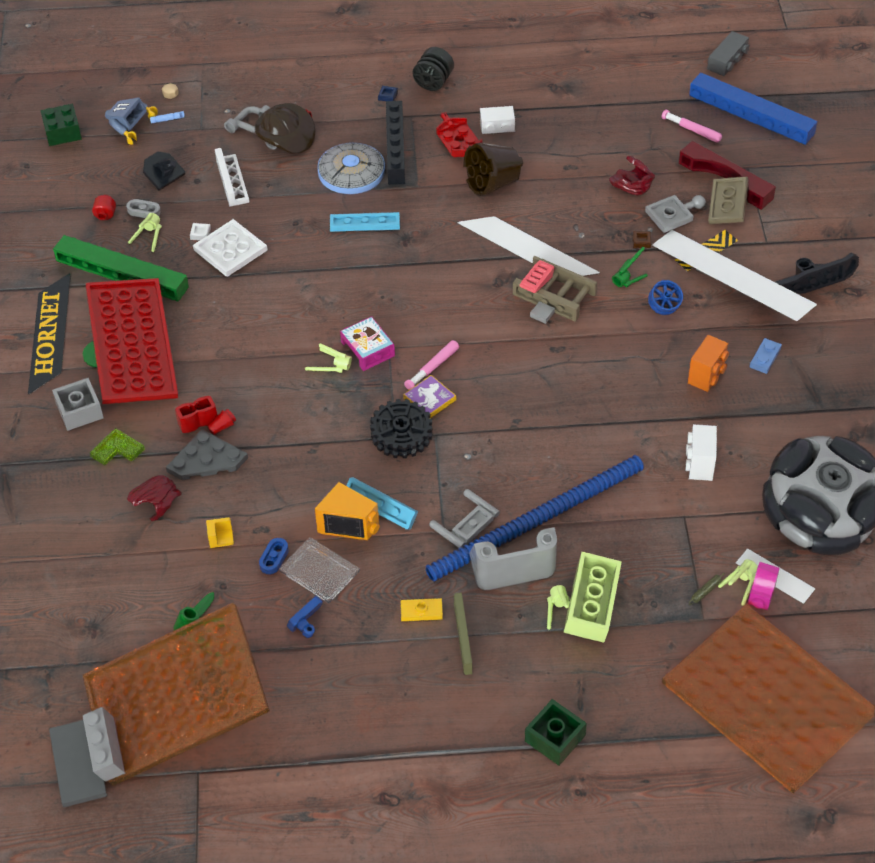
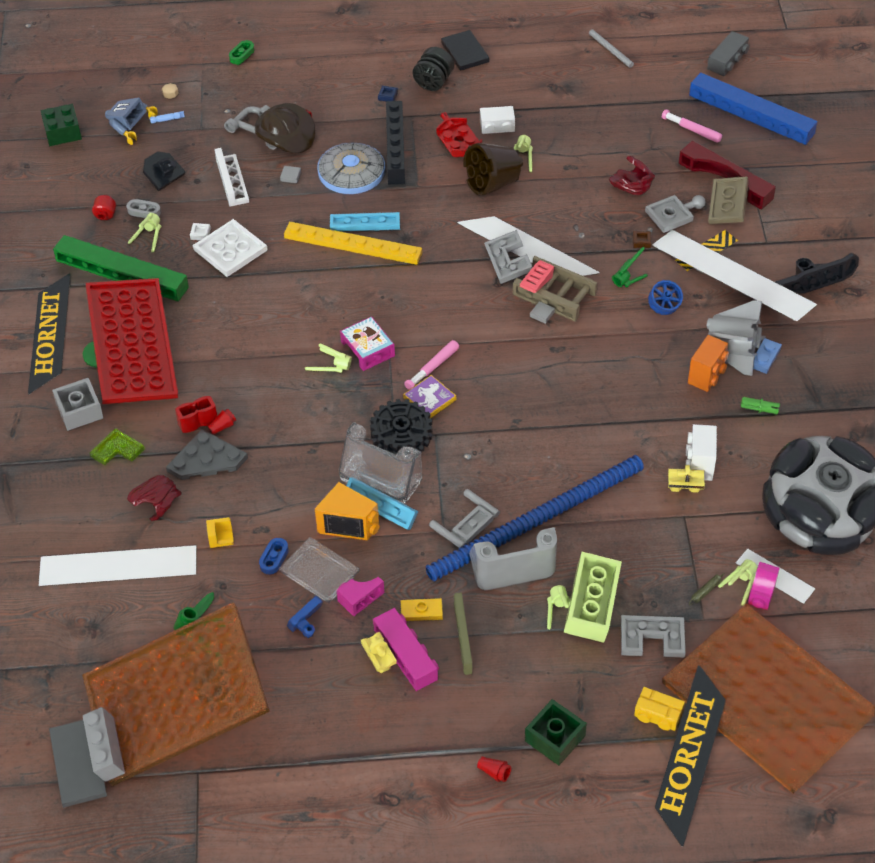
none -> white sticker [39,545,196,586]
none -> green plate [229,40,255,65]
none -> light grey tile [280,166,301,183]
none -> yellow plate [284,222,422,265]
none -> dark pink arch [337,577,385,616]
none -> clear windscreen [339,422,422,504]
none -> light yellow hips [361,632,397,673]
none -> dark pink brick [373,608,439,691]
none -> black tile [441,30,489,71]
none -> red cone [477,756,512,782]
none -> light grey plate [484,230,533,284]
none -> yellowish green plant [514,135,533,172]
none -> light grey bar [589,29,634,68]
none -> light grey plate [621,615,685,658]
none -> yellow brick [634,687,685,731]
none -> black sticker [655,665,726,847]
none -> light yellow hips [668,465,705,492]
none -> light grey brick [706,300,766,376]
none -> bright green axle [741,397,780,415]

